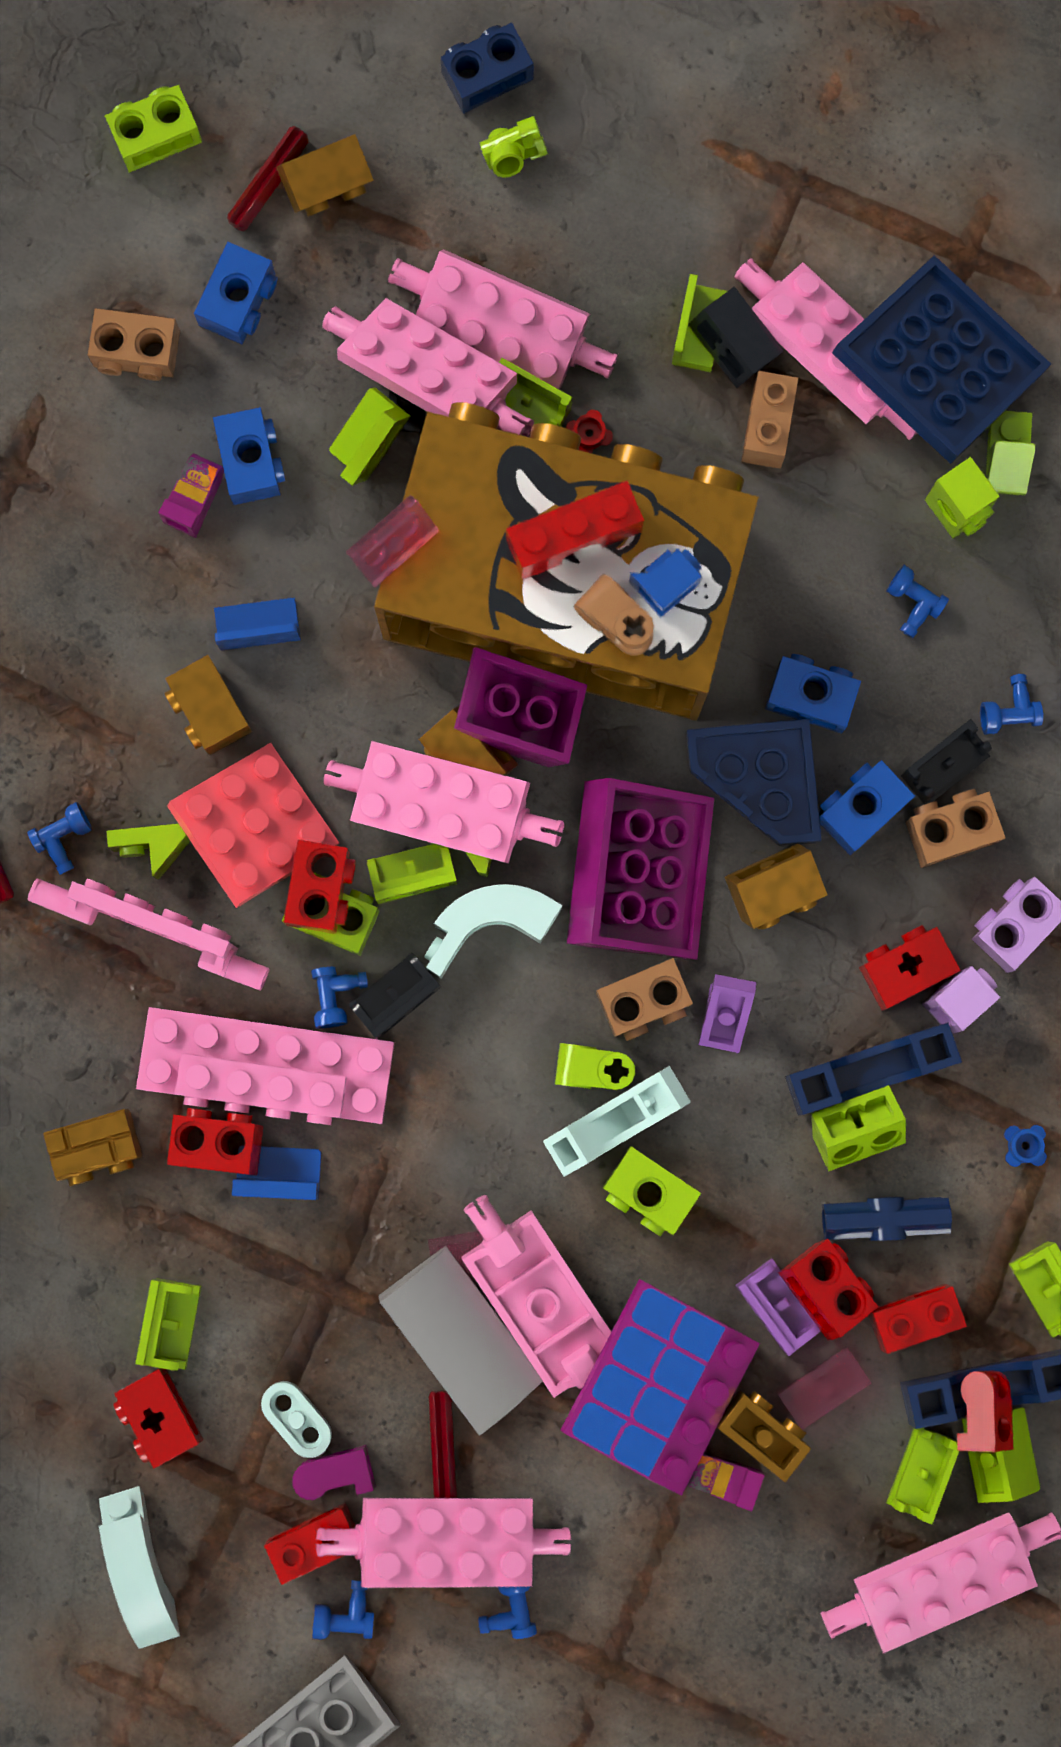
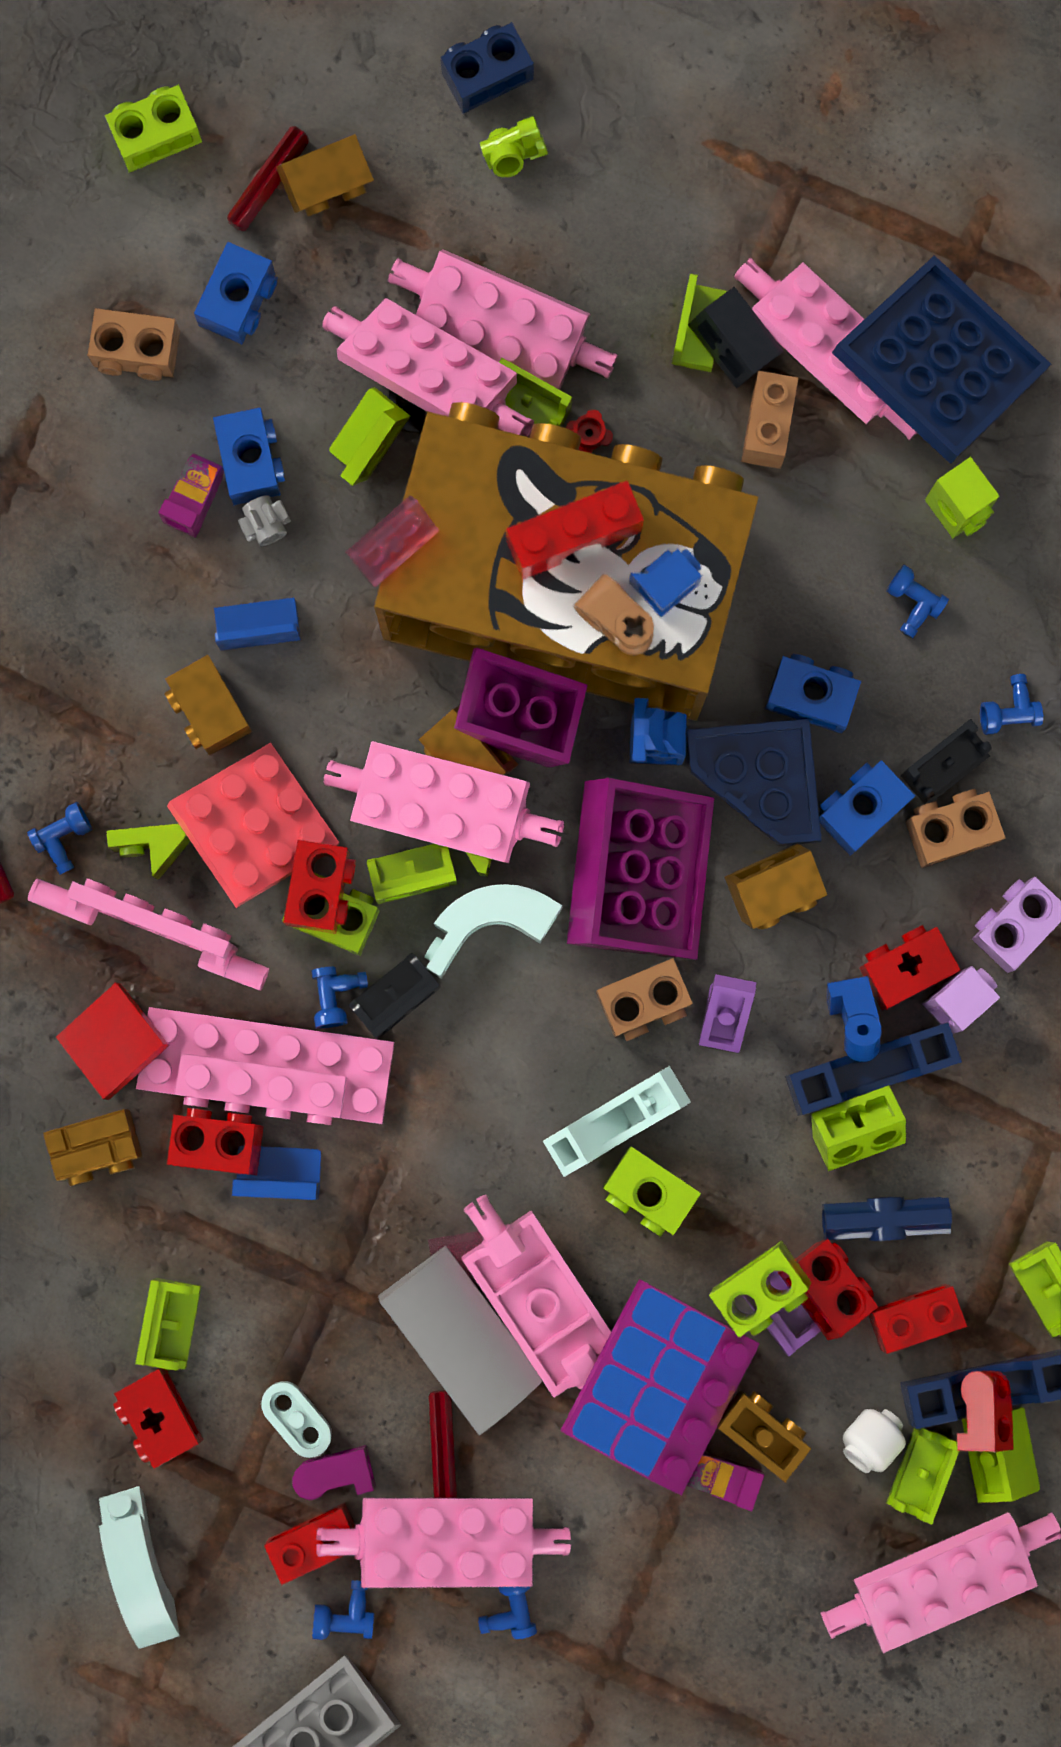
lime piece [555,1043,635,1090] -> none
clear pink plate [777,1347,871,1430] -> none
lime slope [986,411,1036,495] -> none
blue plate [1004,1125,1047,1167] -> none
none -> red tile [56,982,169,1100]
none -> light grey gear [238,495,291,546]
none -> blue piece [629,698,687,765]
none -> lime brick [709,1241,811,1337]
none -> blue leg [827,976,881,1062]
none -> white head [843,1409,906,1473]

